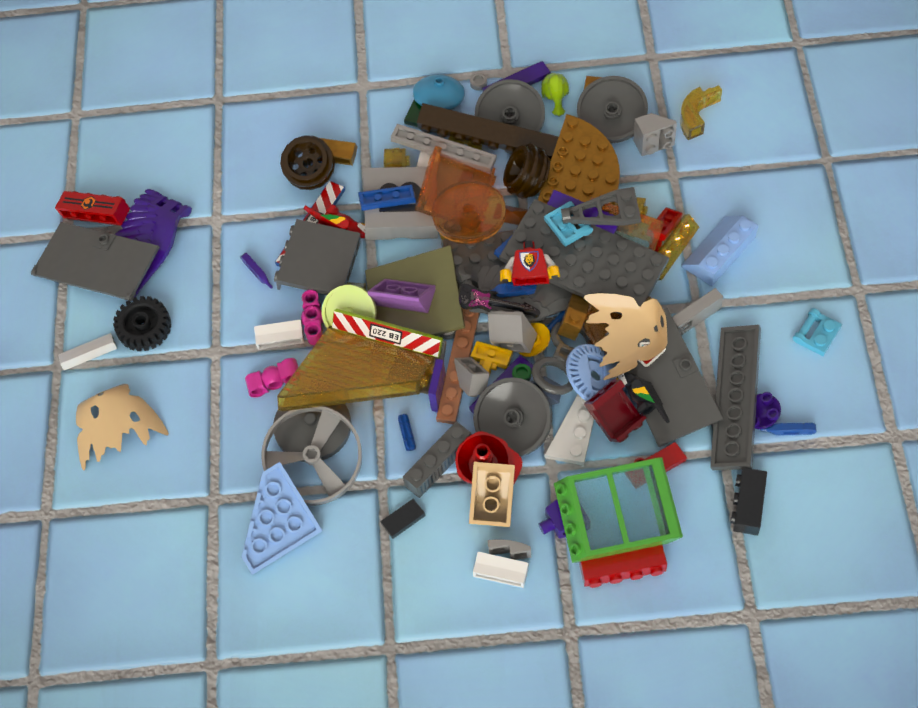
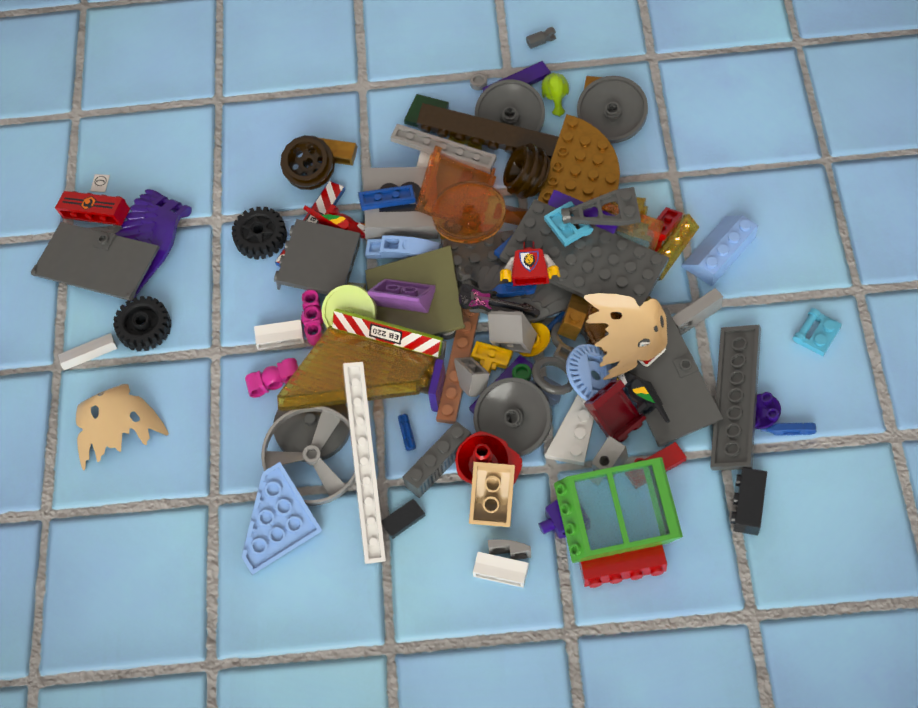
dark purple piece [240,253,273,289] -> none
clear yellow brick [384,148,410,168] -> none
dark azure dish [413,75,465,109] -> none
light grey slope [633,113,677,156] -> none
clear yellow arch [680,85,722,140] -> none
none -> white sticker [90,174,110,192]
none -> black wheel [232,207,287,260]
none -> white plate [343,362,386,564]
none -> light blue slope [365,235,441,259]
none -> dark grey bar [526,27,556,49]
none -> light grey torso [590,436,628,486]

